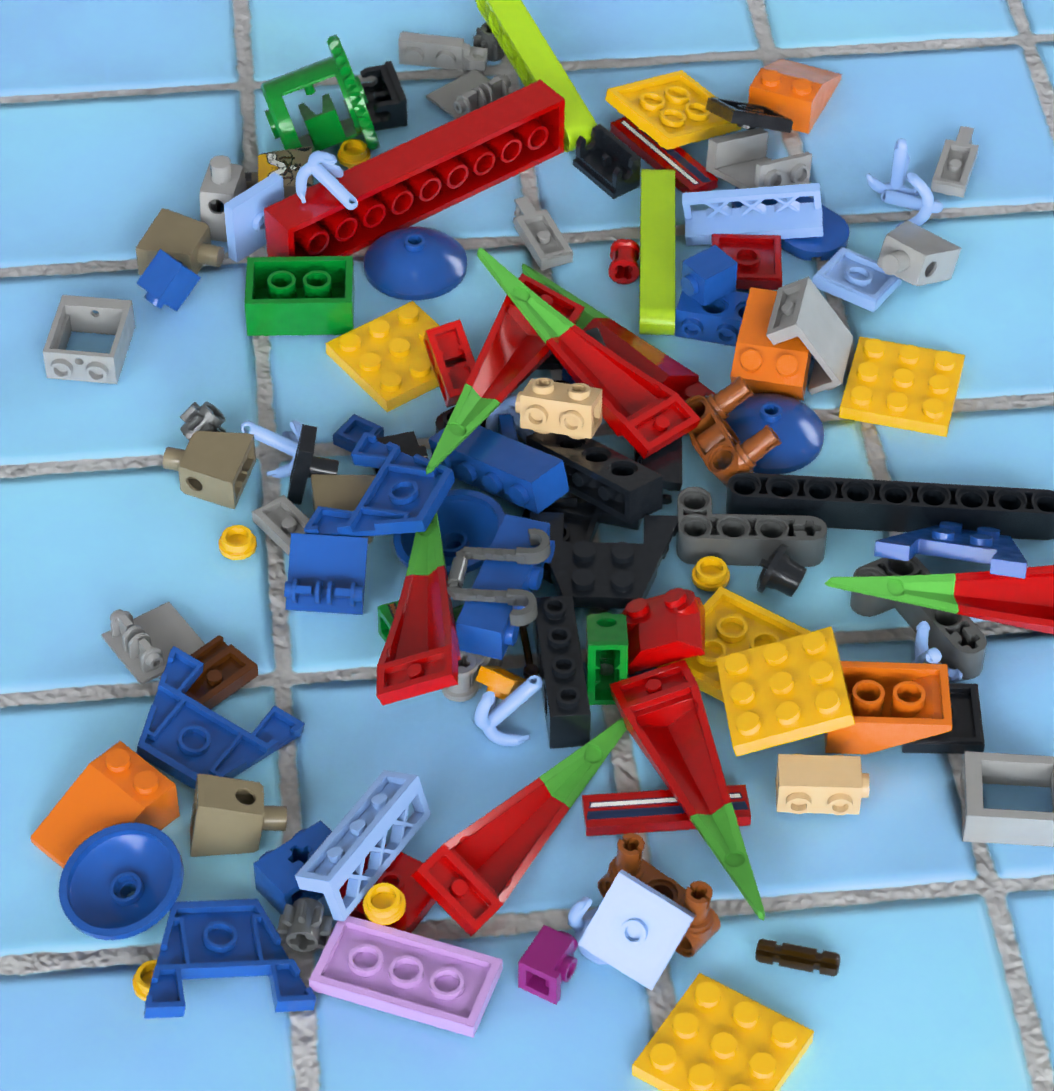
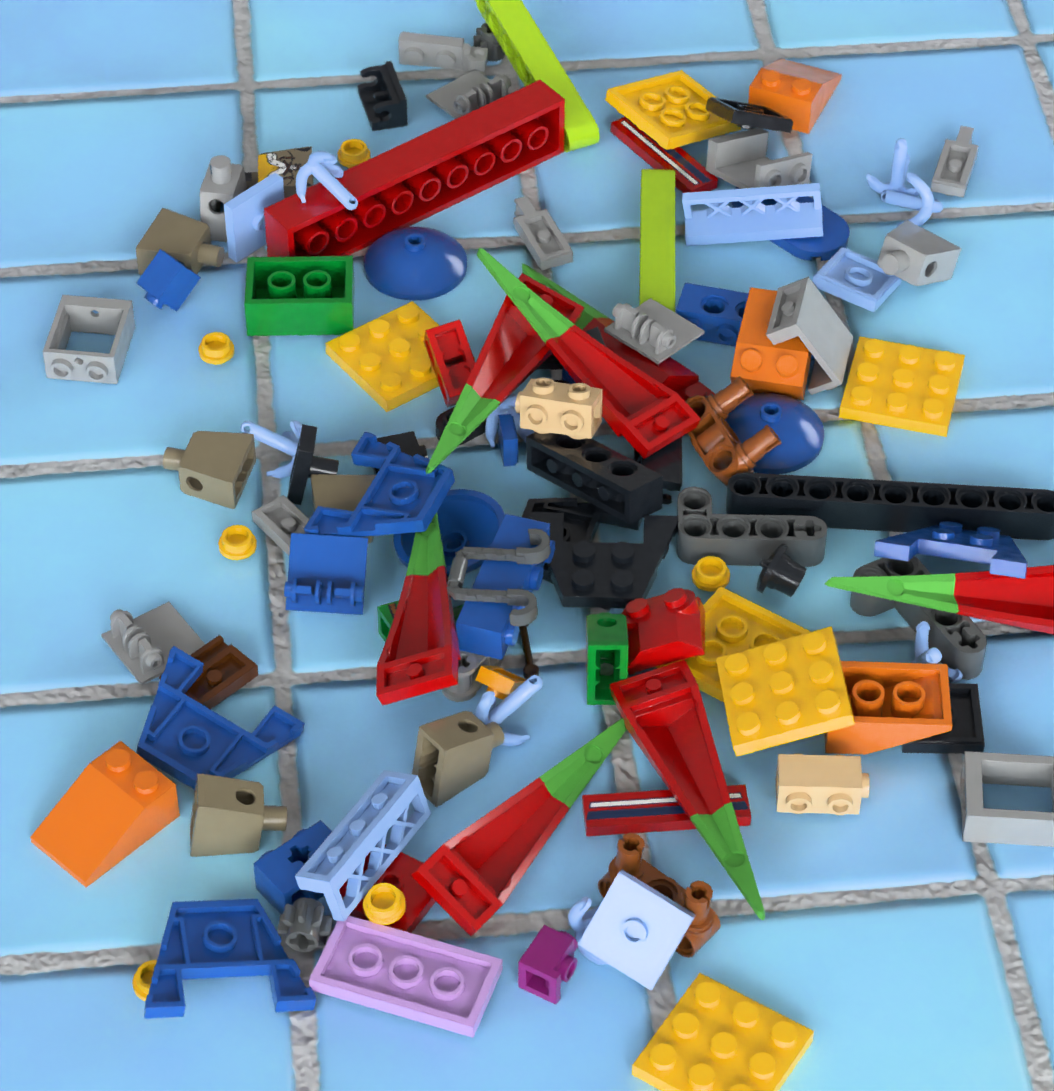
blue dish [59,823,184,940] -> none
dark grey gear [180,401,226,441] -> none
green piece [260,34,380,153] -> none
blue tile [333,414,384,453] -> none
blue brick [428,425,570,514] -> none
black brick [533,595,591,749] -> none
black hinge [573,124,641,199] -> none
red bush [608,239,640,284] -> none
blue brick [680,245,738,307] -> none
red plate [711,234,782,290] -> none
dark brown axle [755,939,841,976] -> none
none -> yellow plate [198,332,235,365]
none -> dark tan torso [412,711,505,807]
none -> light grey hinge [604,298,705,364]

